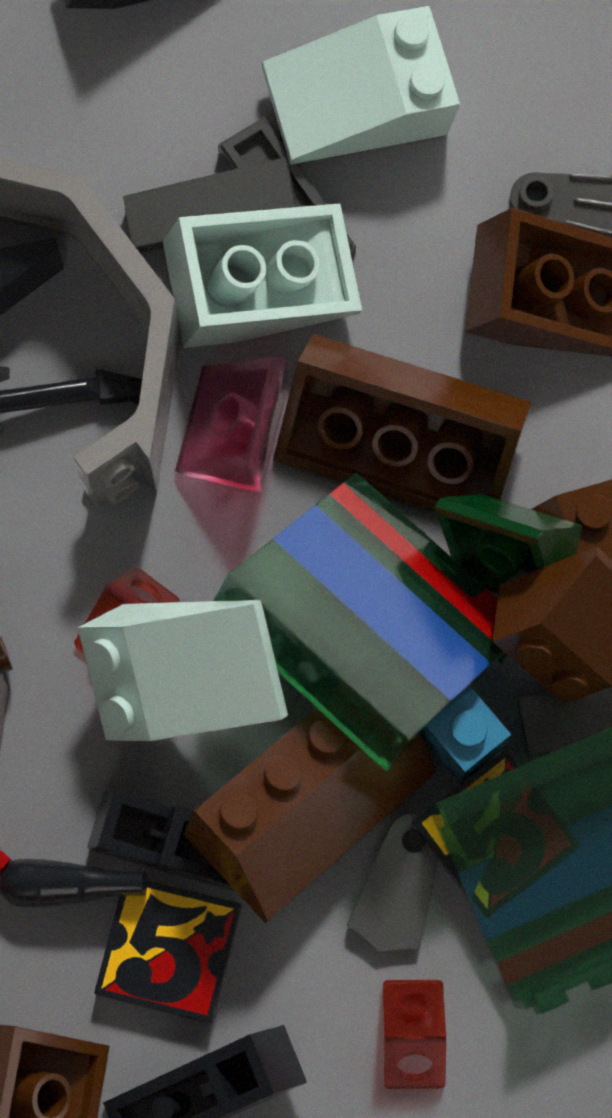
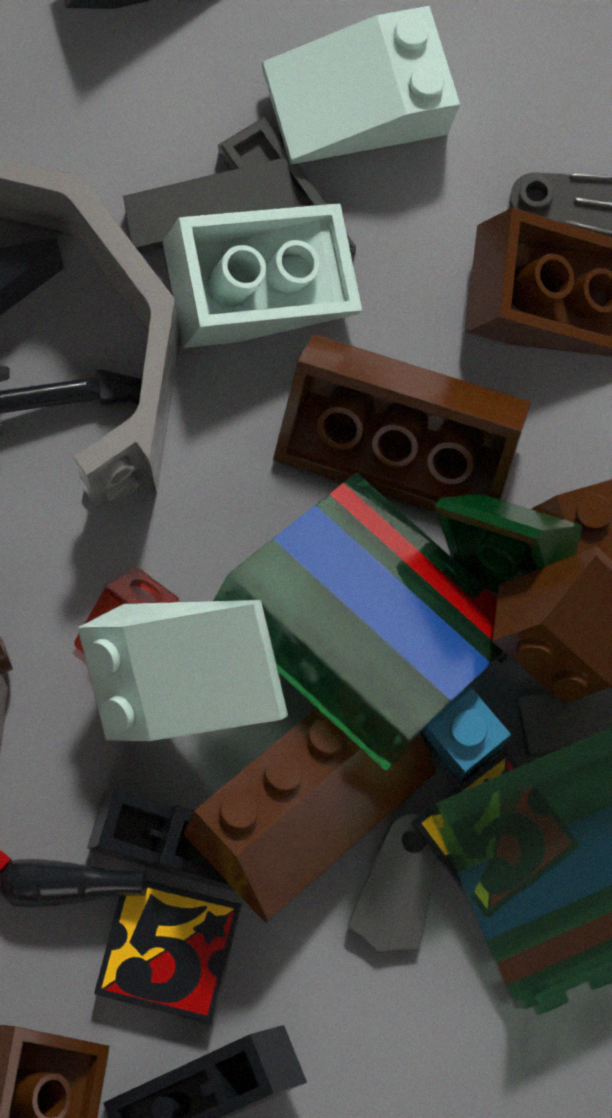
clear pink slope [175,356,288,493] -> none
clear red bracket [383,980,446,1089] -> none

